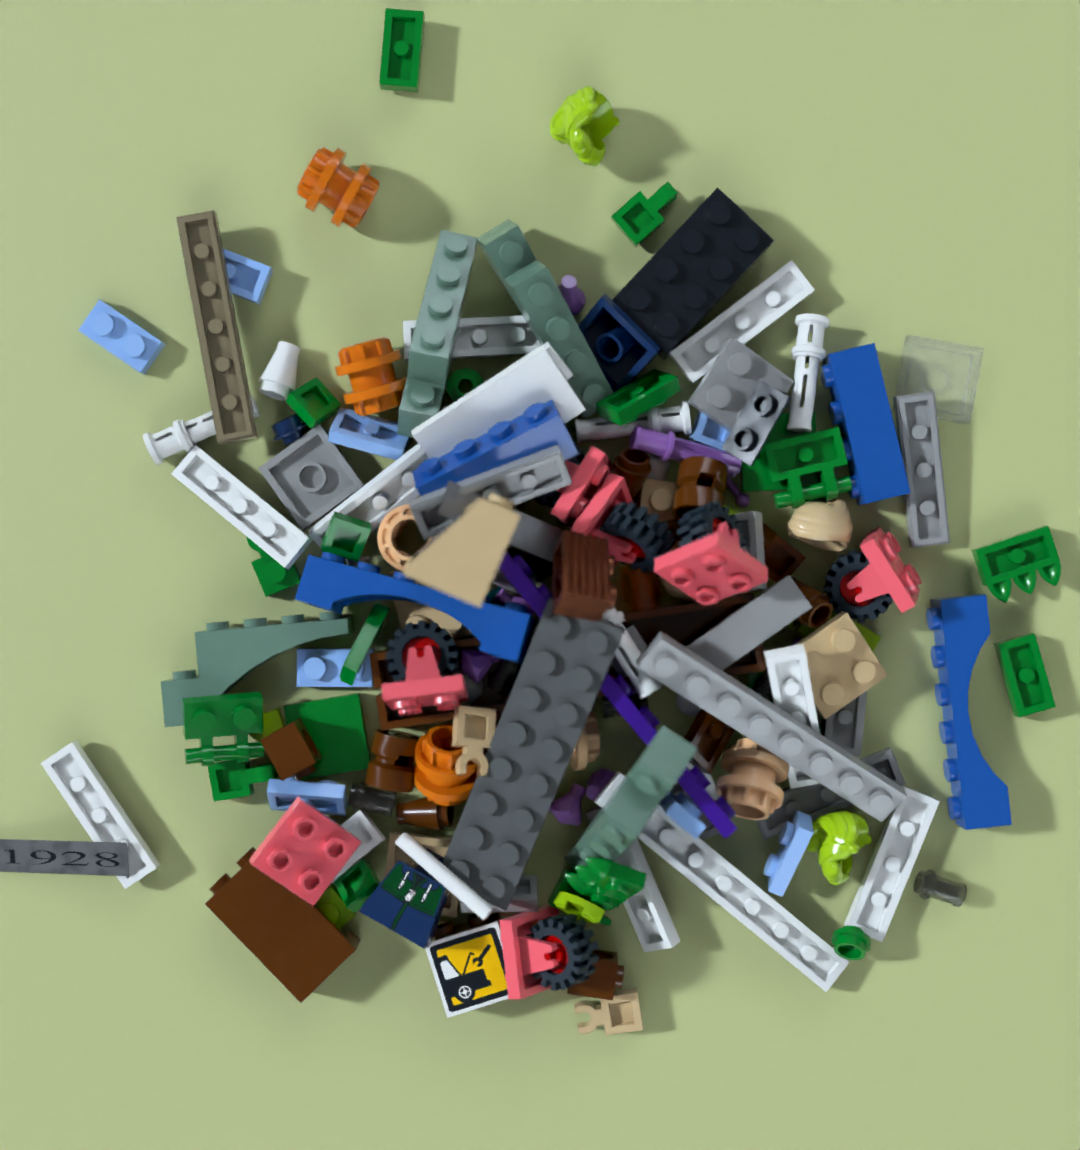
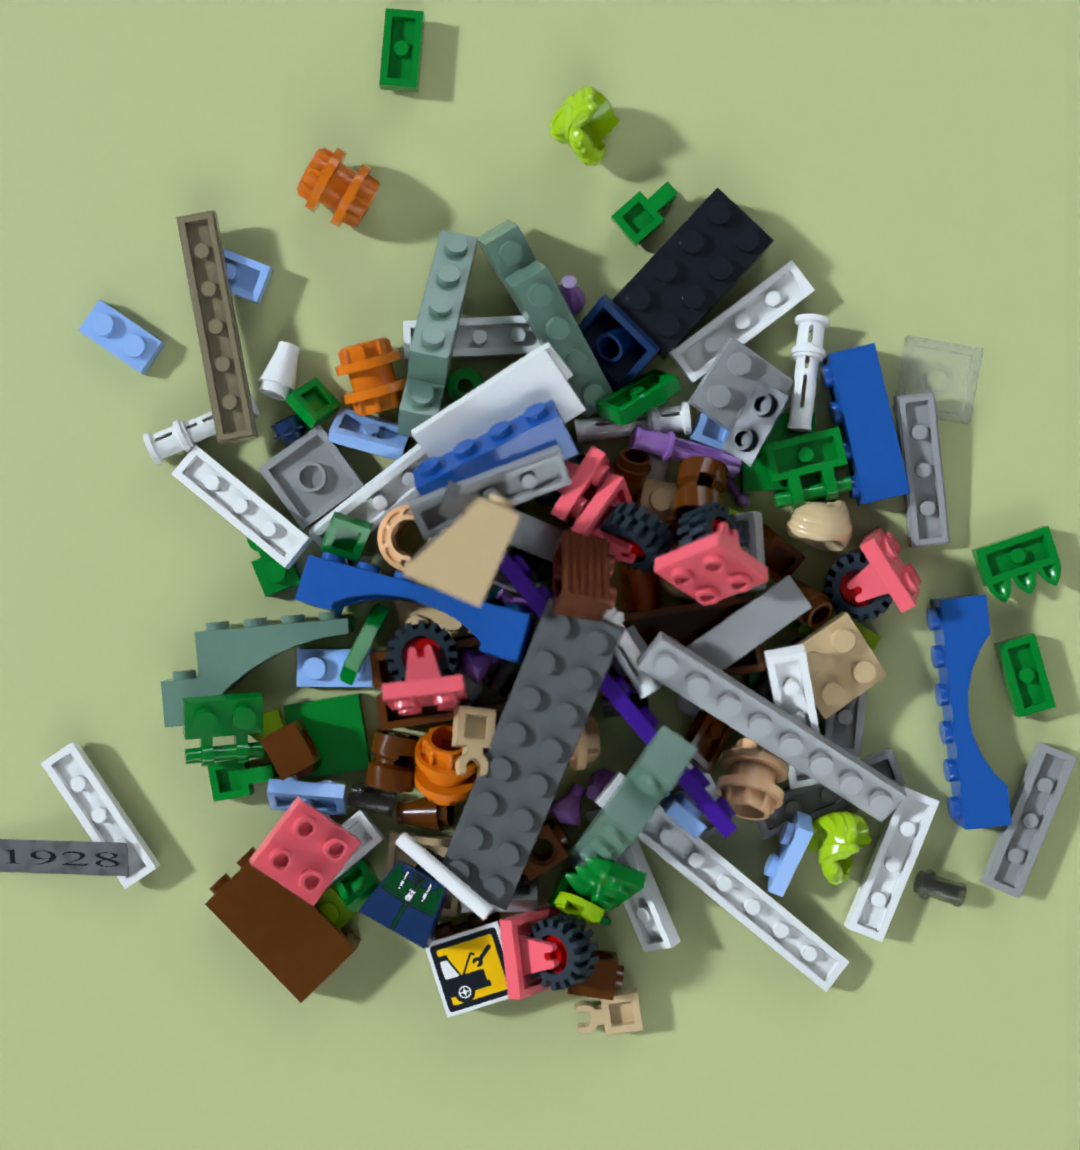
green plate [832,925,871,961] -> none
none -> reddish brown brick [524,818,570,881]
none -> light grey plate [980,741,1078,898]

